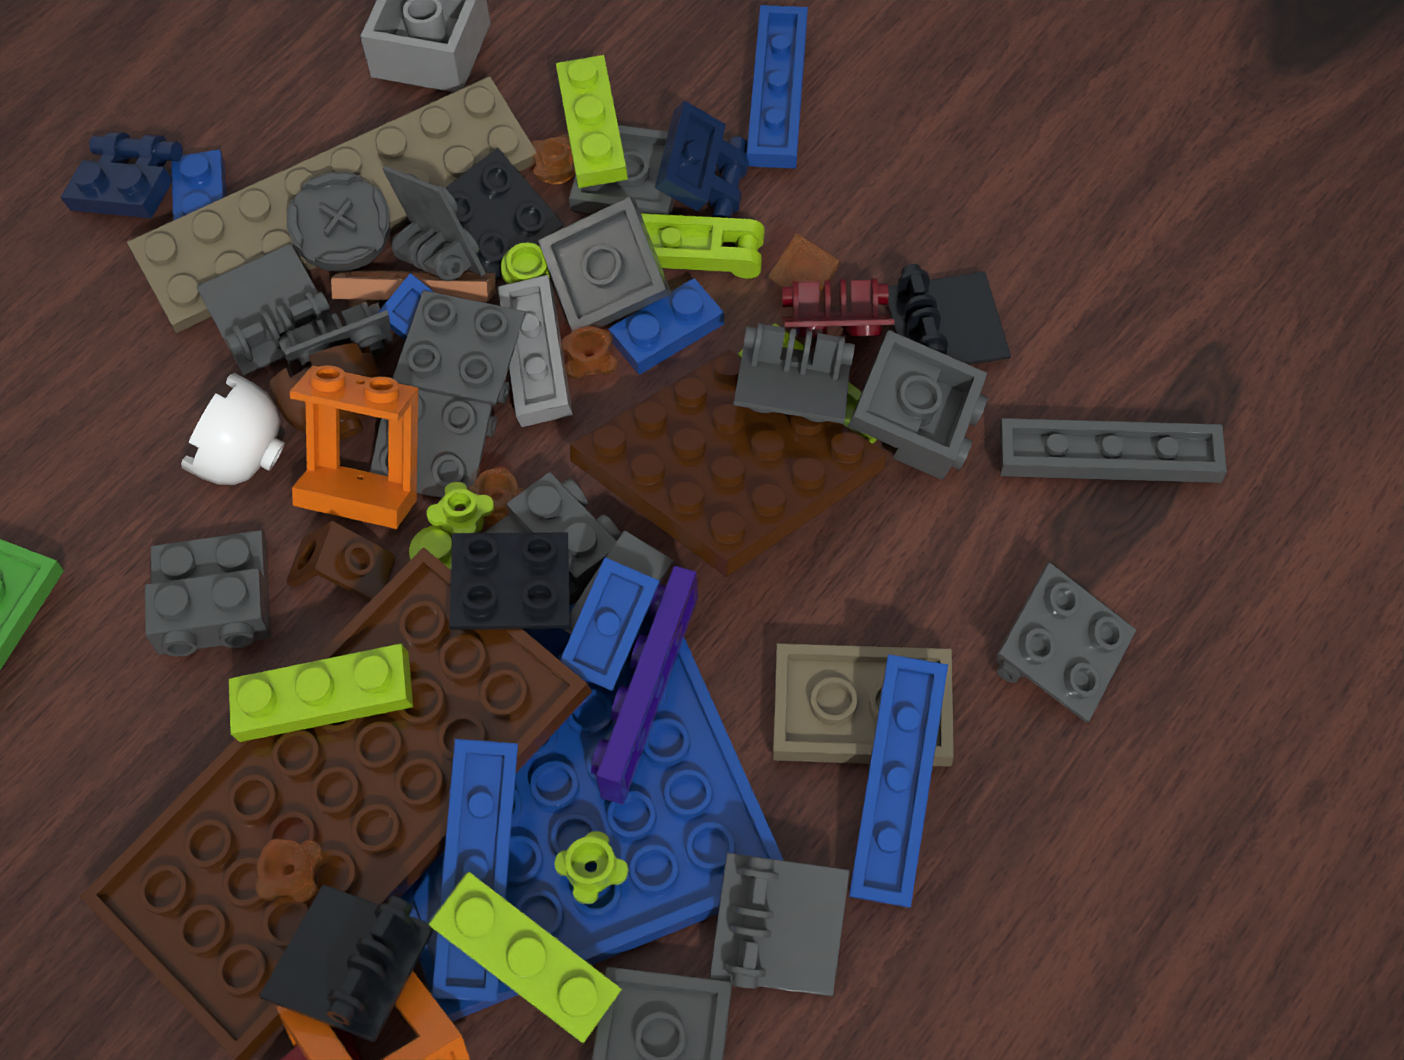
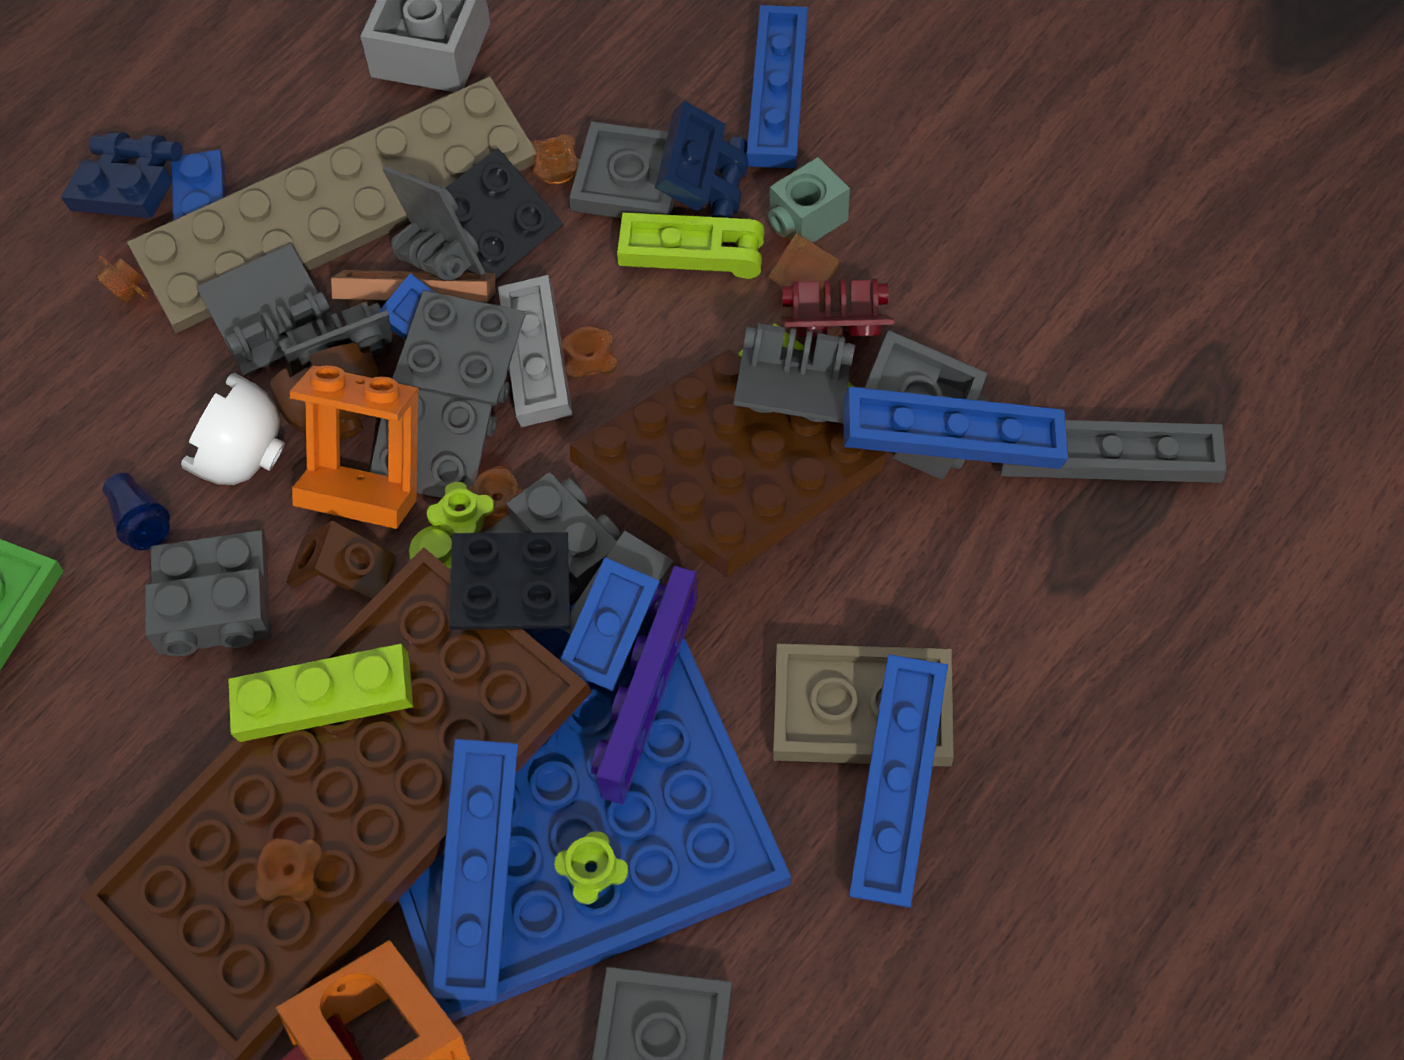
black hinge [259,884,434,1043] -> none
dark grey tile [287,172,391,271] -> none
lime plate [427,872,622,1043] -> none
lime plate [501,243,551,284] -> none
dark grey plate [538,196,672,337] -> none
lime plate [556,55,628,188] -> none
blue plate [608,278,724,375] -> none
dark grey hinge [709,852,849,997] -> none
black hinge [888,264,1011,365] -> none
dark grey hinge [996,562,1136,723] -> none
none -> clear orange plate [95,255,149,304]
none -> clear blue cone [103,473,170,550]
none -> sand green brick [768,157,850,250]
none -> blue plate [843,387,1068,469]

